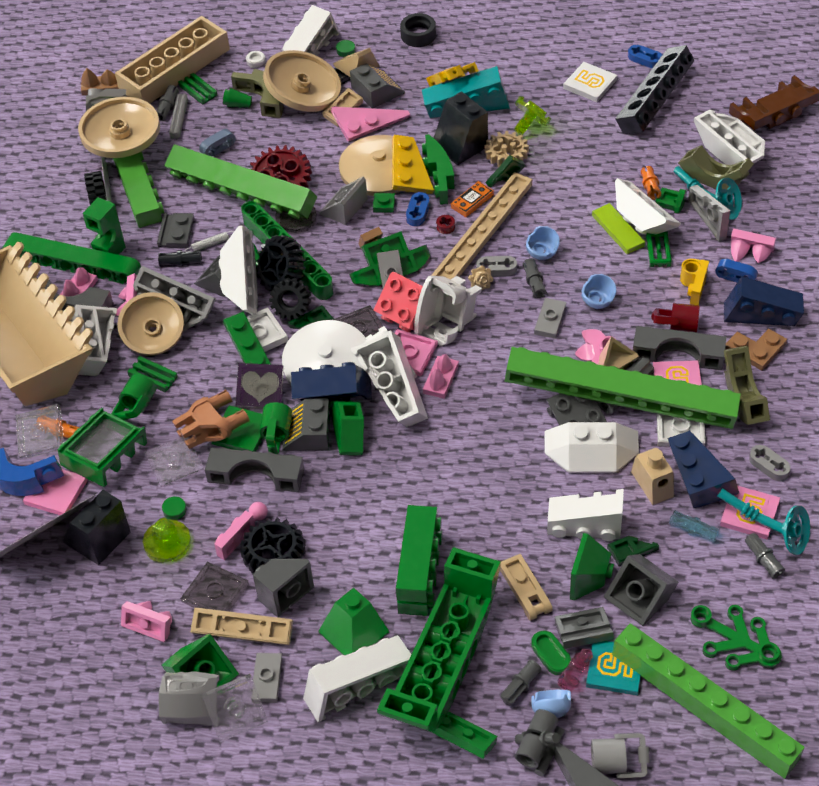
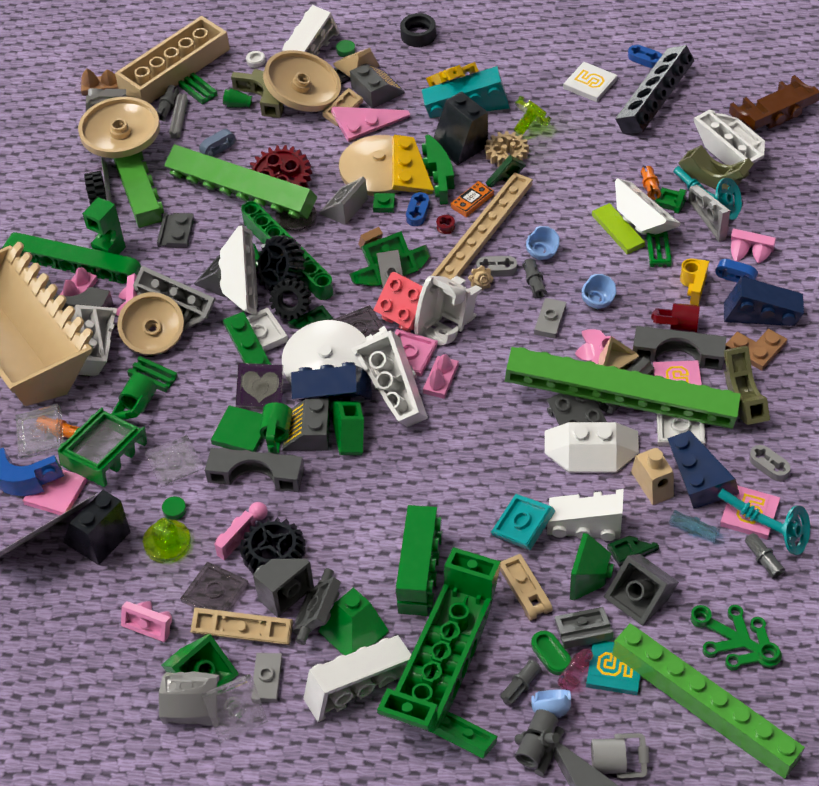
black pin [158,250,202,267] -> none
nougat connector [172,389,250,449] -> none
white piece [185,231,234,252] -> none
none -> dark grey plate [292,568,341,645]
none -> teal tile [491,494,555,550]

